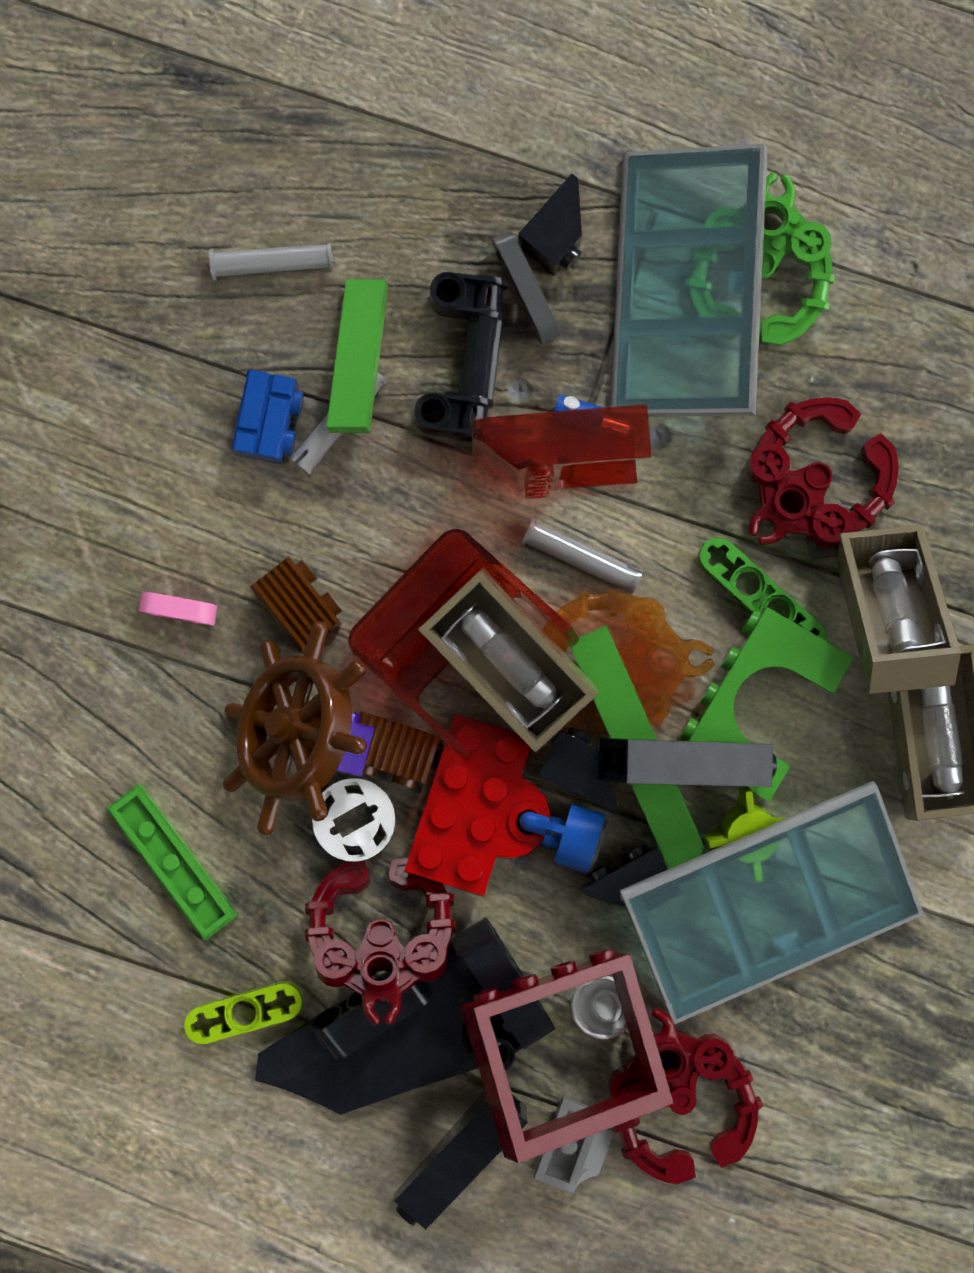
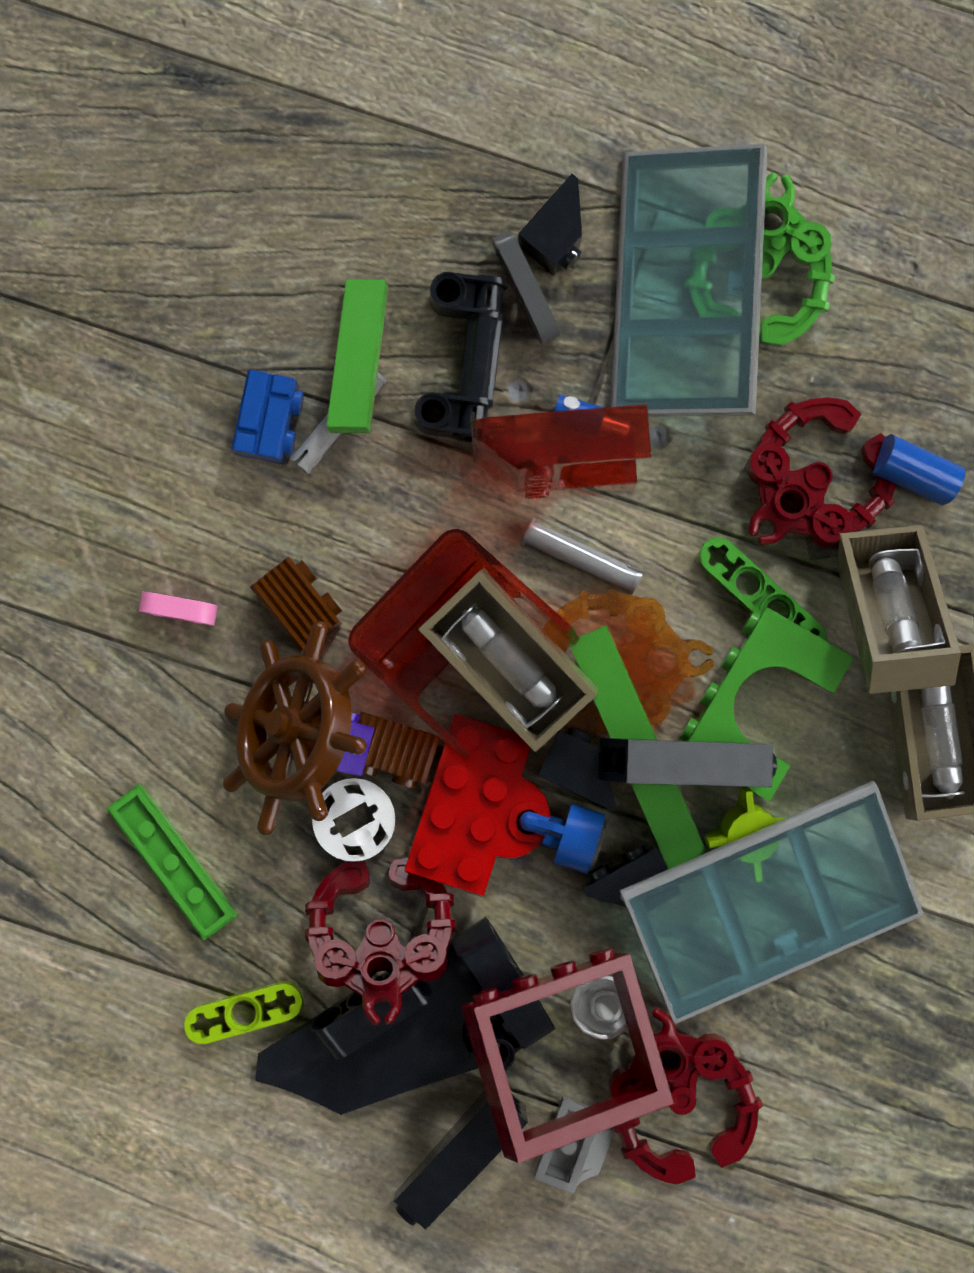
light grey pin [209,242,333,281] -> none
none -> blue brick [873,434,965,506]

